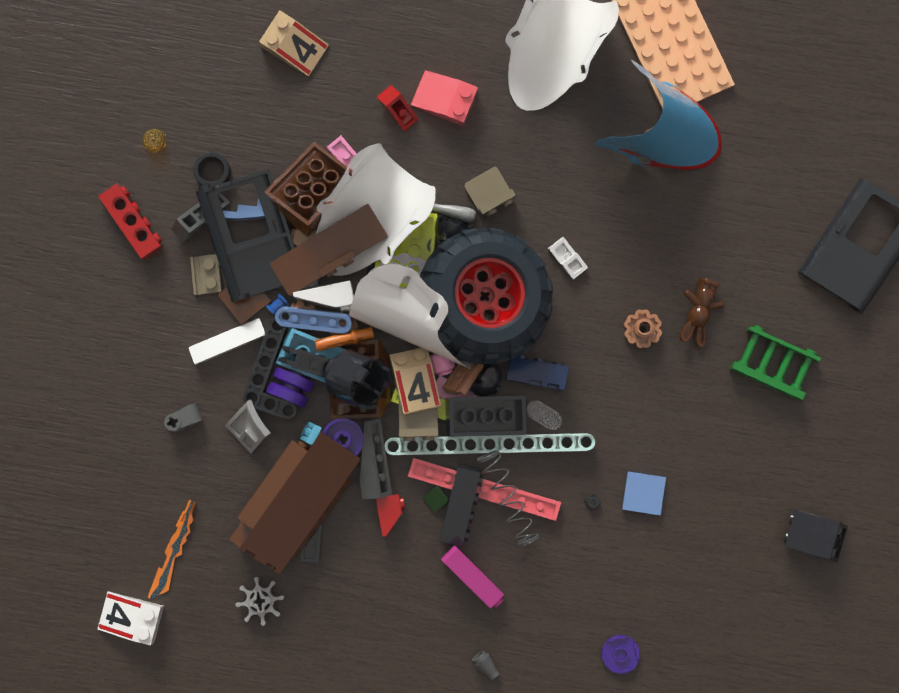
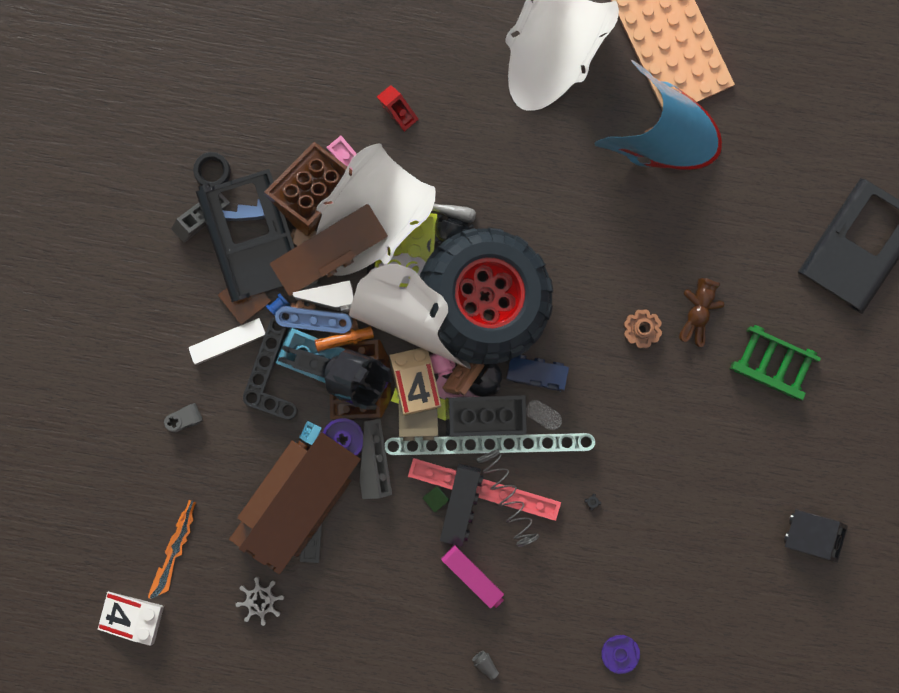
red brick [98,183,163,261] -> none
clear yellow plate [142,129,166,152] -> none
dark tan plate [190,254,222,296] -> none
light grey plate [225,400,271,453] -> none
tan slope [259,10,329,77] -> none
dark purple wheel [266,367,316,408] -> none
red slope [376,494,405,537] -> none
coral slope [411,70,478,127] -> none
dark tan bracket [465,167,516,217] -> none
white slope [548,237,588,279] -> none
medium blue tile [622,471,666,516] -> none

